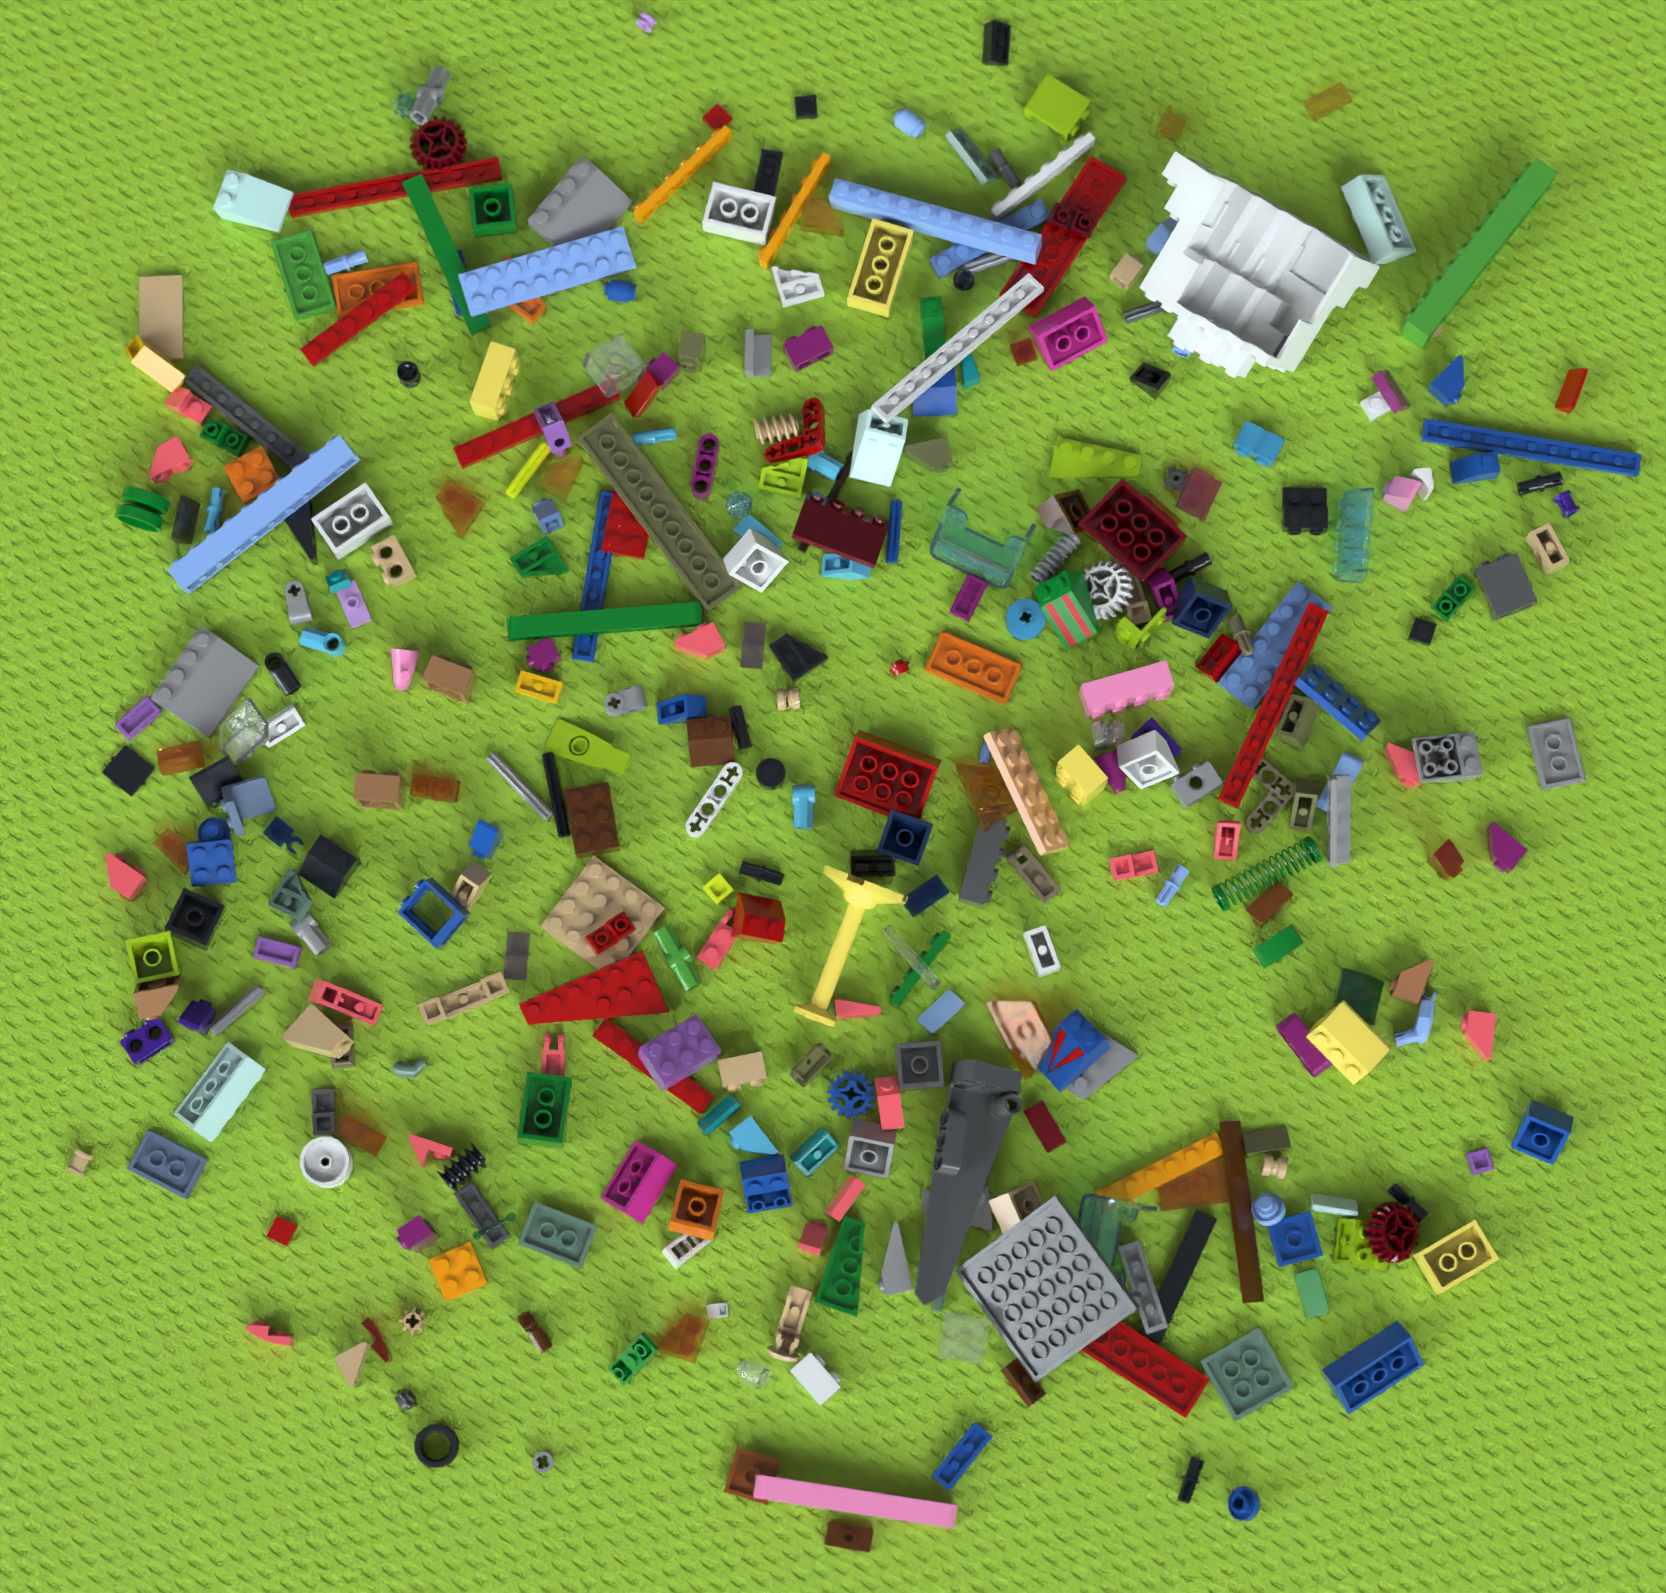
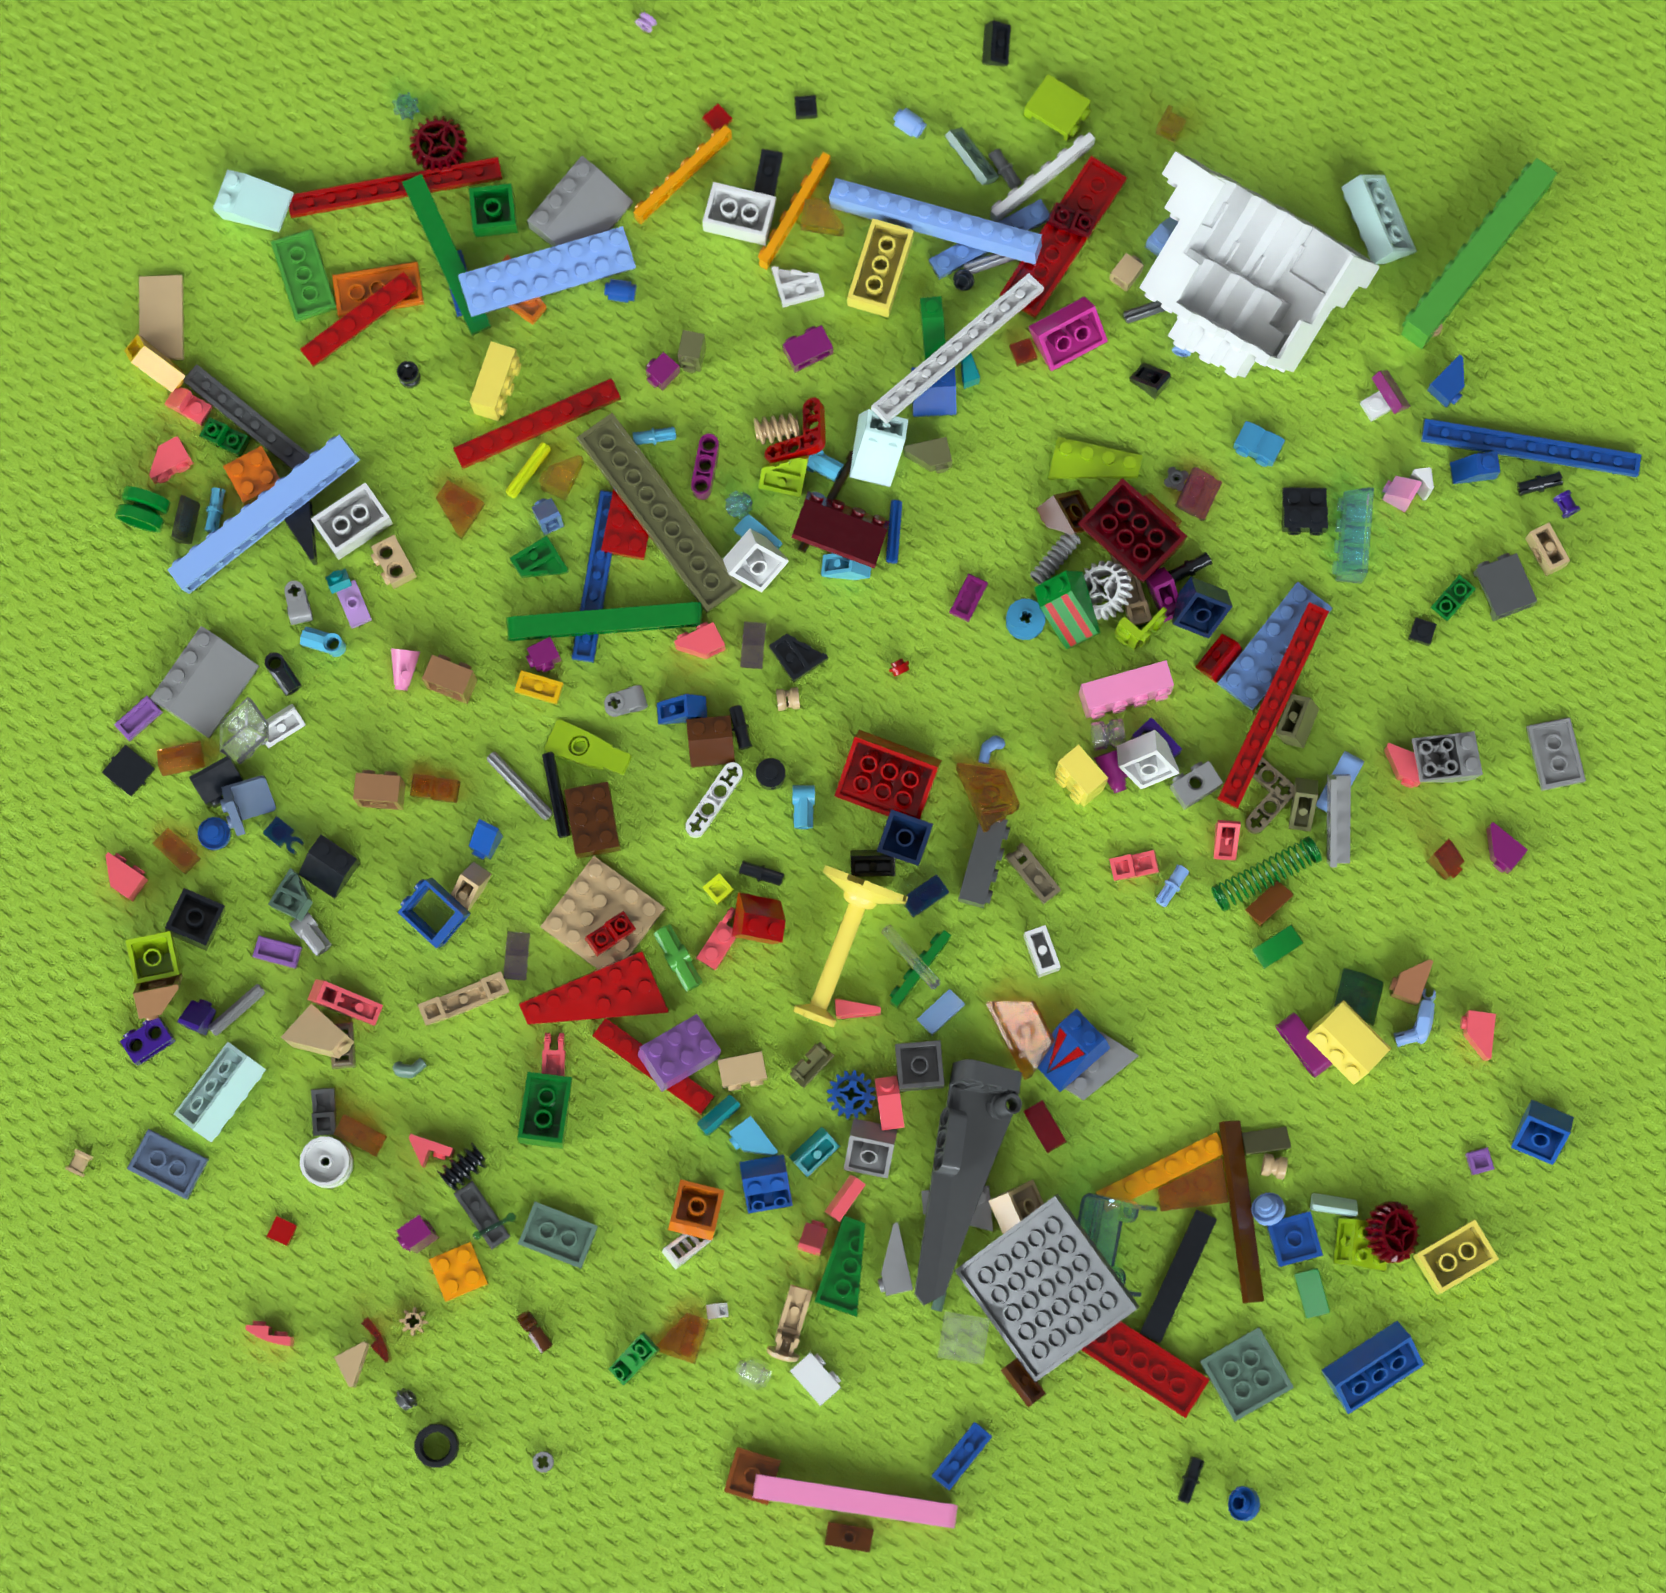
blue plate [186,837,236,887] -> none
light blue axle [324,249,368,275] -> none
light grey piece [410,66,451,125] -> none
medium lavender torso [533,401,572,457] -> none
clear brick [582,333,647,398] -> none
dark pink slope [600,1141,678,1224] -> none
red slope [624,370,664,418] -> none
light grey panel [744,329,772,377] -> none
orange tile [925,631,1023,705] -> none
clear light blue windscreen [929,488,1037,589] -> none
light nougat plate [983,727,1070,856] -> none
light grey plate [1118,1240,1169,1334] -> none
dark tan axle [1228,614,1254,656] -> none
blue plate [1294,664,1381,741] -> none
clear yellow tile [1304,82,1352,121] -> none
black axle [1387,1183,1428,1223] -> none
red slope [1555,368,1588,414] -> none

